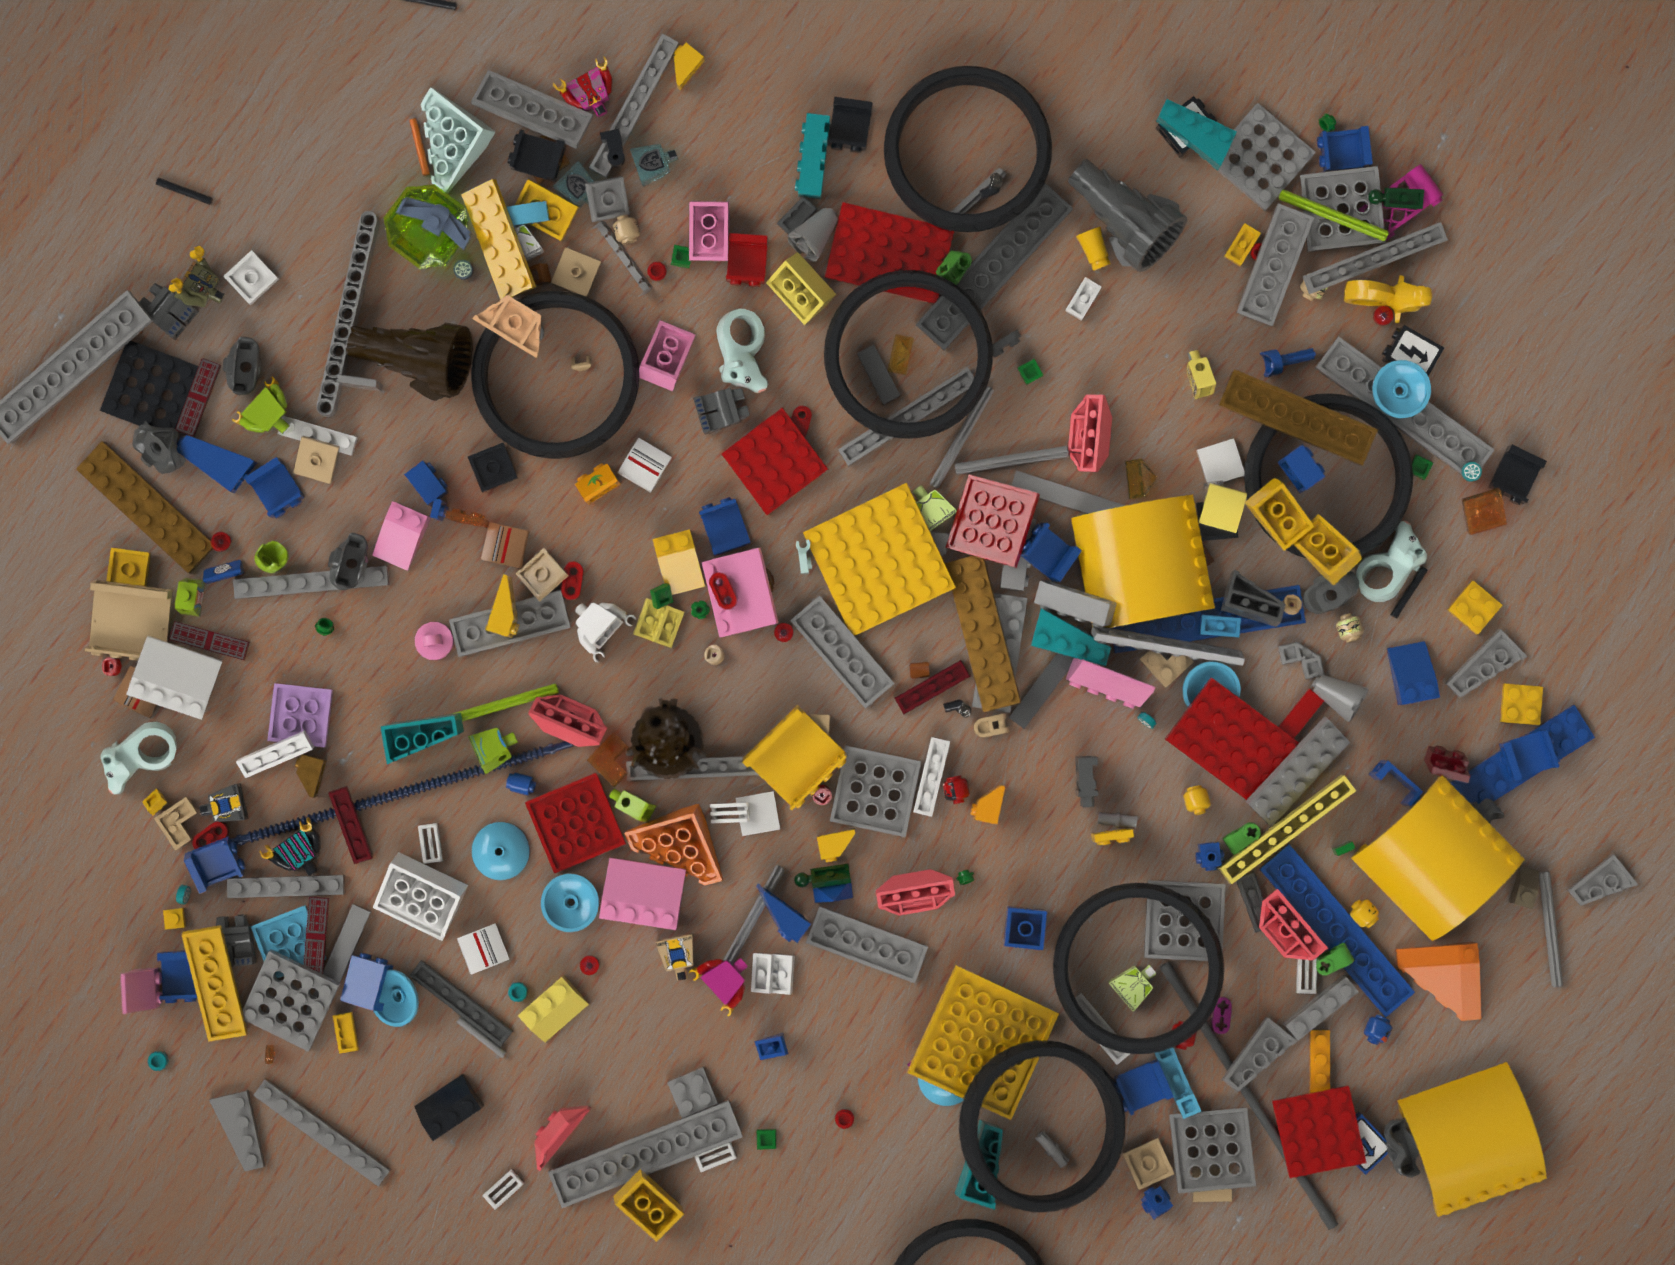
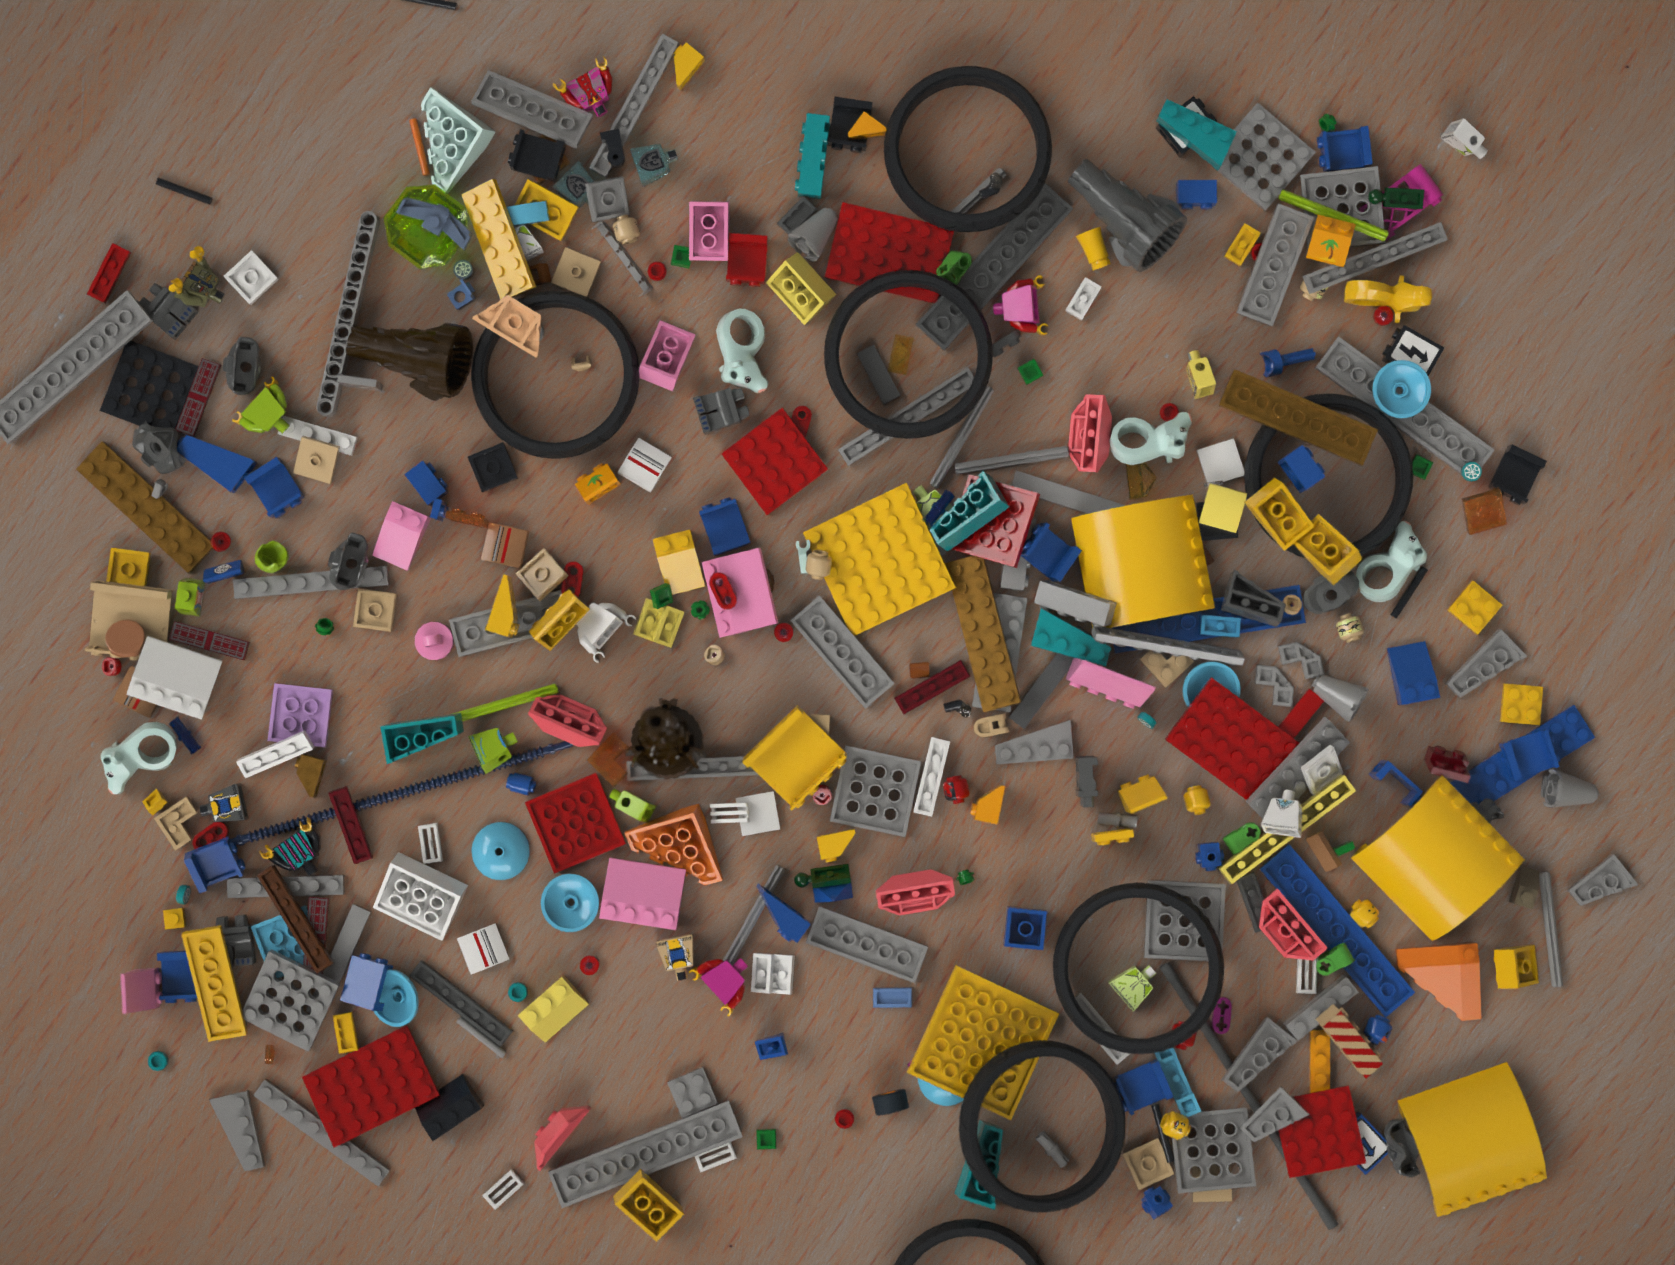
none -> red plate [87,243,131,304]
none -> nougat tile [105,620,146,657]
none -> light grey tile [152,479,168,499]
none -> clear blue pin [168,716,202,755]
none -> reddish brown tile [257,865,334,974]
none -> red plate [302,1025,440,1148]
none -> tan plate [353,589,397,632]
none -> medium blue bracket [447,279,475,310]
none -> yellow slope [529,589,590,651]
none -> tan head [805,550,832,580]
none -> light orange slope [848,112,887,141]
none -> black wheel [872,1089,909,1116]
none -> medium blue tile [873,987,912,1008]
none -> clear blue pin [922,490,955,527]
none -> teal wedge [930,471,1010,551]
none -> torso [993,275,1048,335]
none -> light grey wing [995,720,1074,764]
none -> light aqua animal [1109,412,1192,465]
none -> yellow slope [1117,774,1168,814]
none -> black bar [1151,1104,1174,1163]
none -> red plate [1159,403,1179,422]
none -> yellow head [1160,1111,1191,1140]
none -> blue brick [1176,180,1217,210]
none -> light grey wing [1240,1086,1309,1142]
none -> light grey tile [1255,665,1294,707]
none -> white torso [1261,790,1302,838]
none -> white tile [1301,745,1343,795]
none -> light orange slope [1306,215,1356,267]
none -> medium nougat tile [1306,831,1342,872]
none -> tan brick [1315,1004,1383,1079]
none -> white torso [1440,119,1488,159]
none -> yellow slope [1493,945,1539,989]
none -> light grey cone [1541,769,1599,808]

